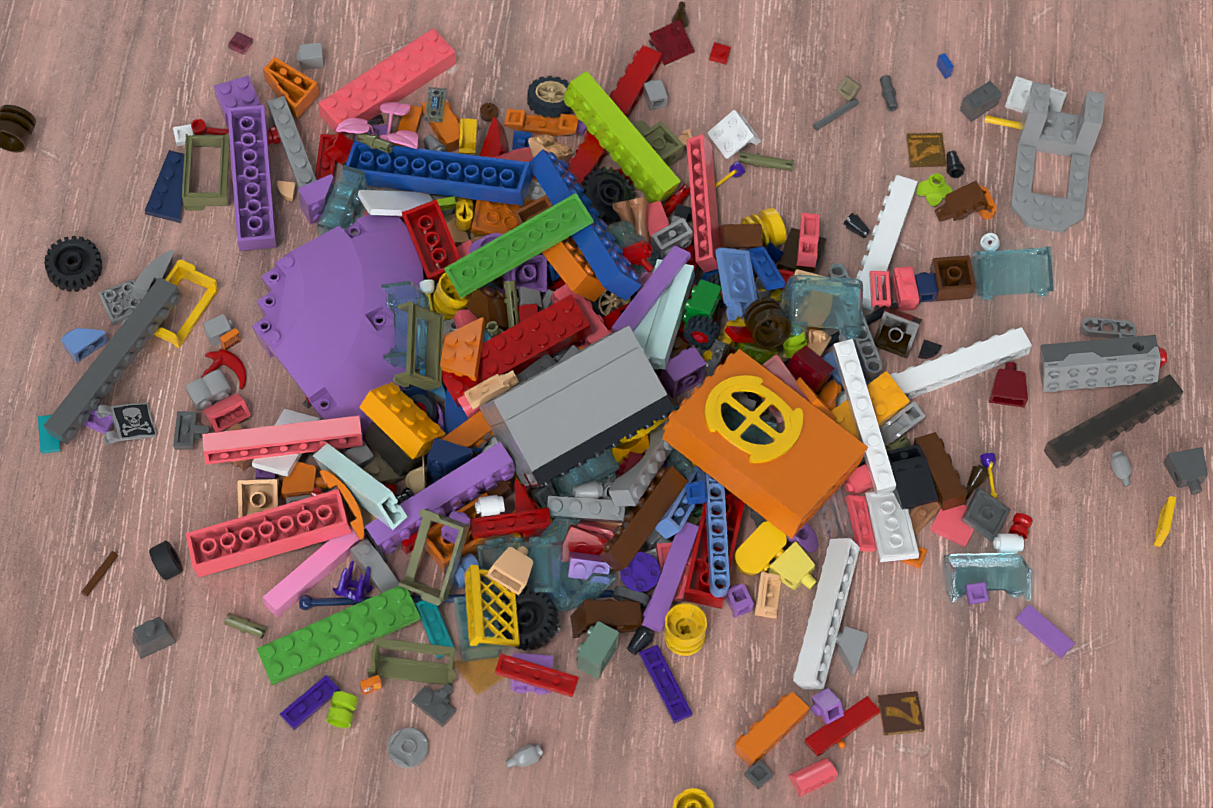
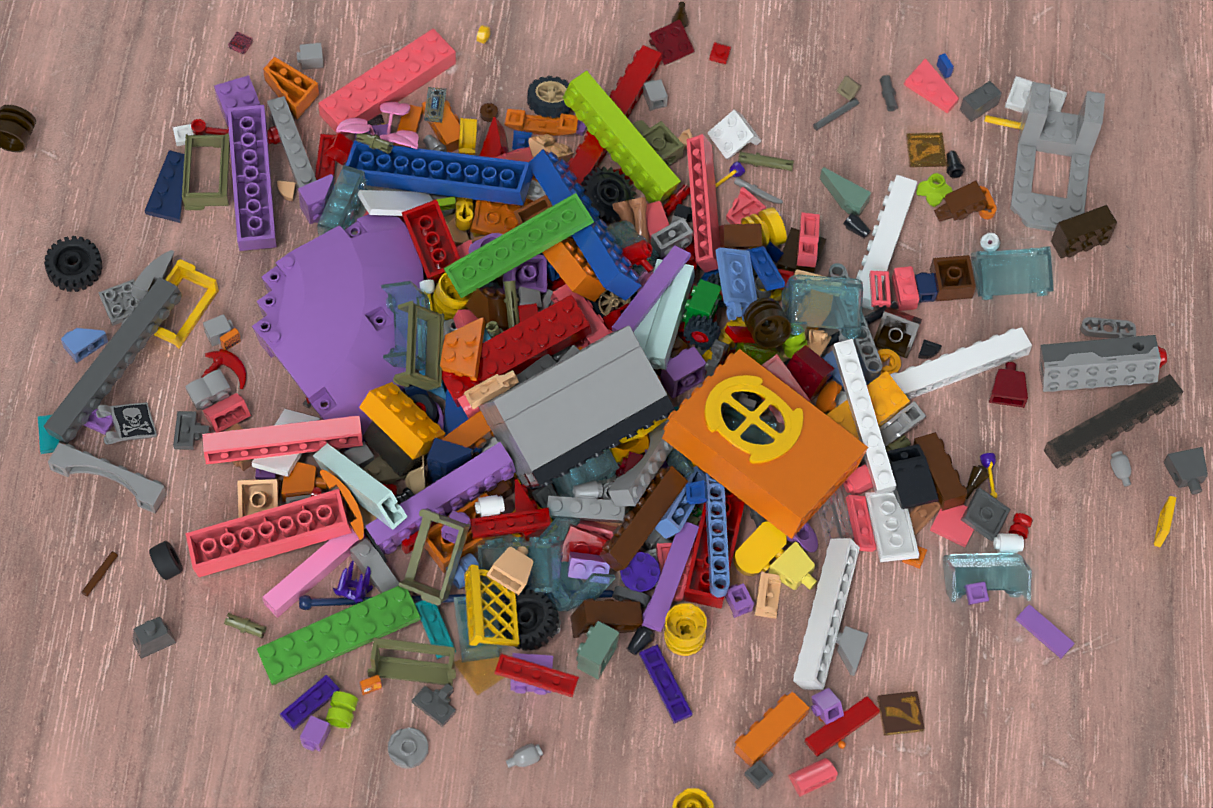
orange tile [795,377,836,420] -> none
none -> light grey arch [48,443,166,514]
none -> medium lavender brick [300,716,330,751]
none -> yellow tile [476,25,490,44]
none -> coral wing [726,187,766,224]
none -> light grey piece [734,177,783,204]
none -> sand green slope [820,167,871,216]
none -> light orange gear [878,349,901,375]
none -> coral wing [904,58,959,114]
none -> dark brown brick [1051,205,1117,259]

